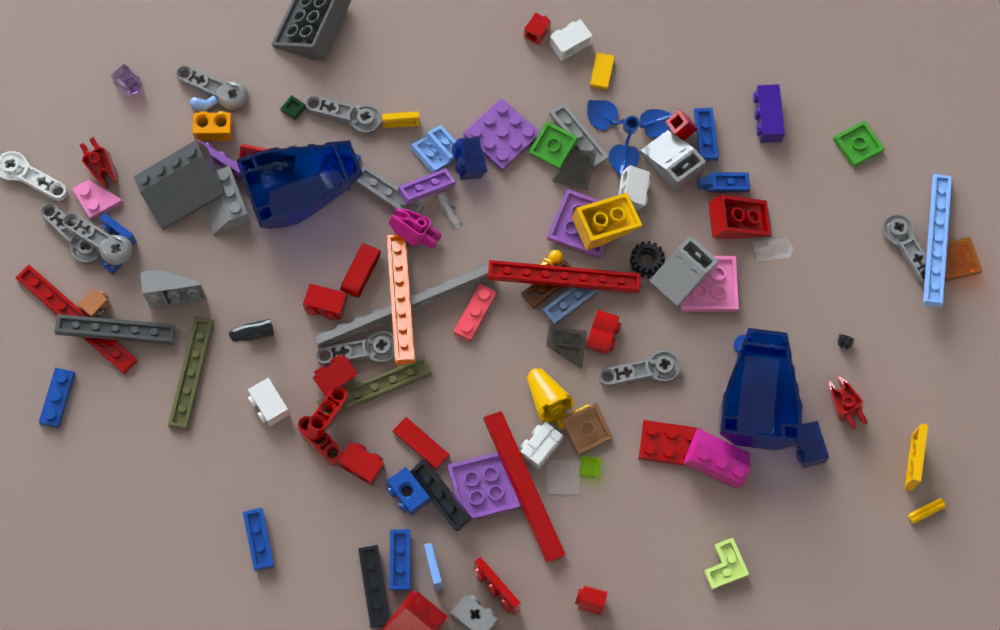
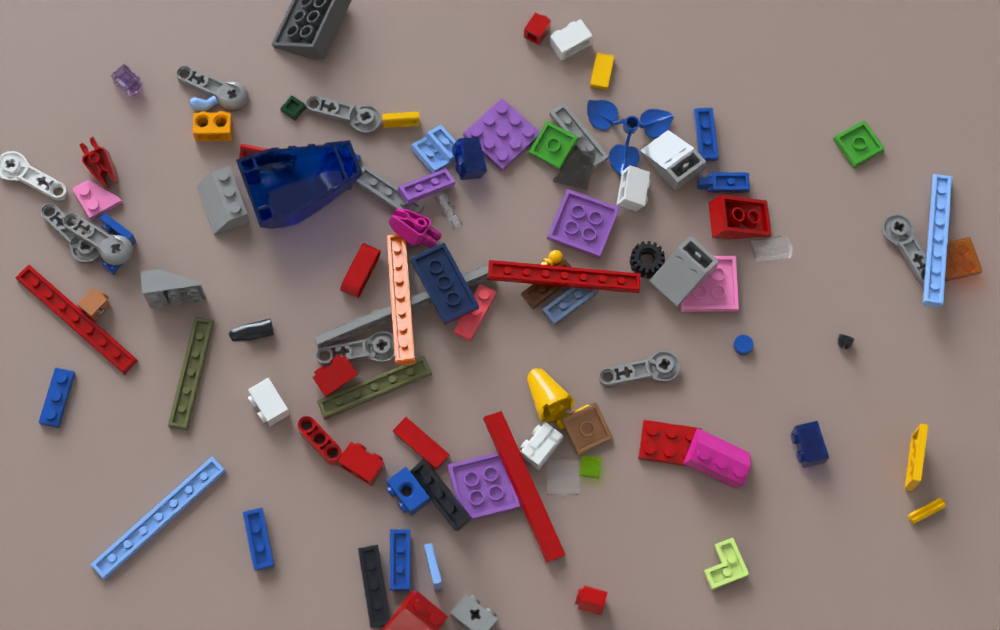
dark grey plate [55,314,175,345] -> none
dark grey slope [134,140,226,230] -> none
medium lavender plate [198,140,246,181] -> none
red brick [303,283,348,320] -> none
red beam [306,387,347,440] -> none
red plate [474,556,521,615] -> none
clear smoke wing [546,326,587,368] -> none
yellow slope [572,193,642,250] -> none
red brick [586,310,622,355] -> none
red brick [665,110,698,141] -> none
clear blue windscreen [719,328,803,451] -> none
dark purple brick [752,84,785,143] -> none
red hinge [829,377,868,430] -> none
none -> light blue tile [90,456,226,580]
none -> dark blue plate [410,242,479,325]

